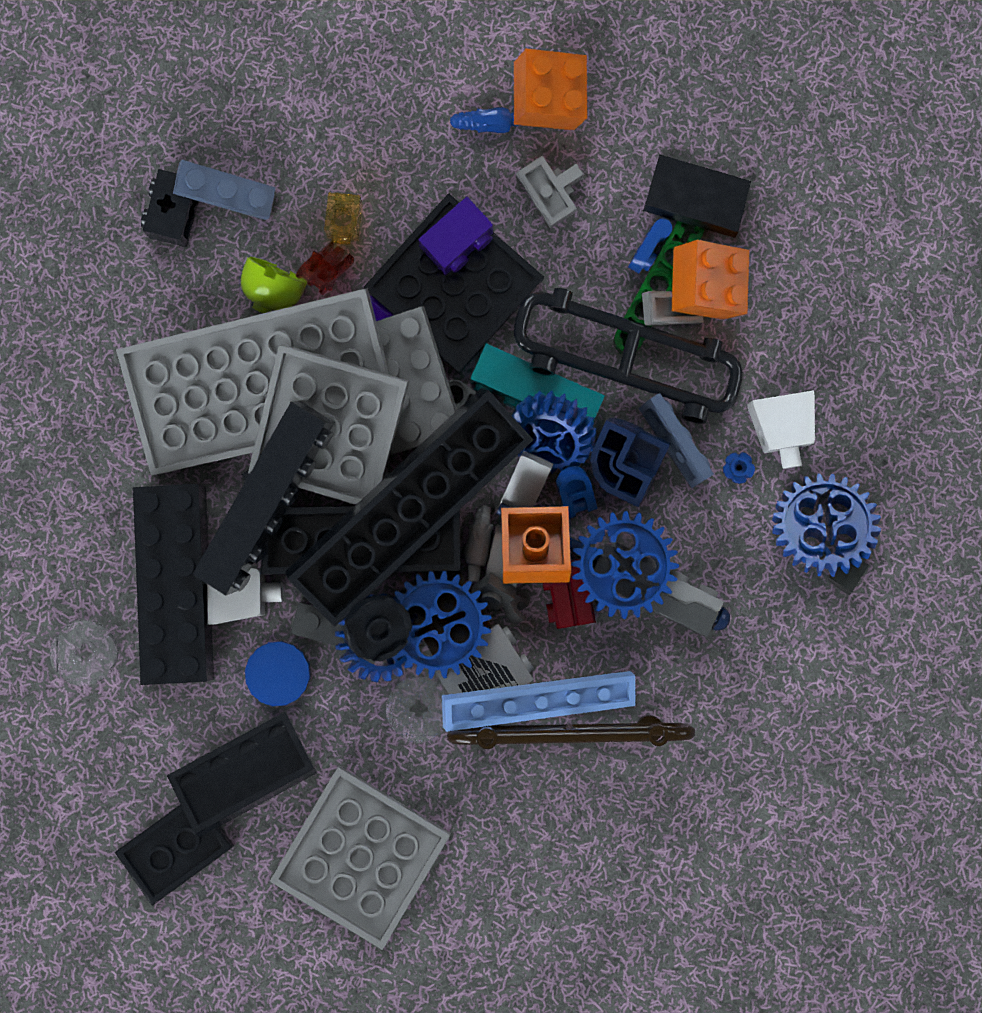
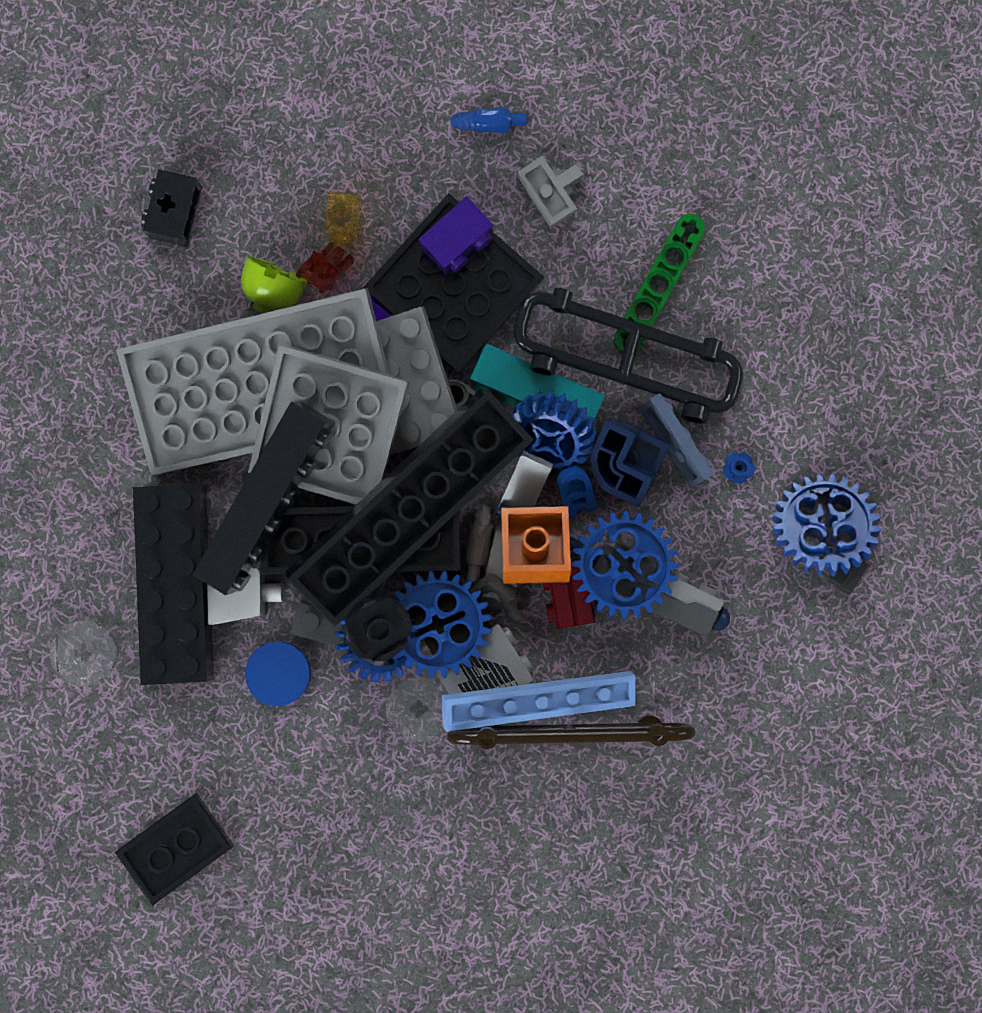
black slope [167,712,317,837] -> none
sand blue plate [173,160,276,220] -> none
light grey plate [270,766,451,950] -> none
orange brick [514,48,587,130] -> none
blue plate [628,219,672,274] -> none
light grey tile [642,291,704,326] -> none
black tile [643,154,751,238] -> none
orange brick [671,240,750,320] -> none
white torso [747,390,815,469] -> none

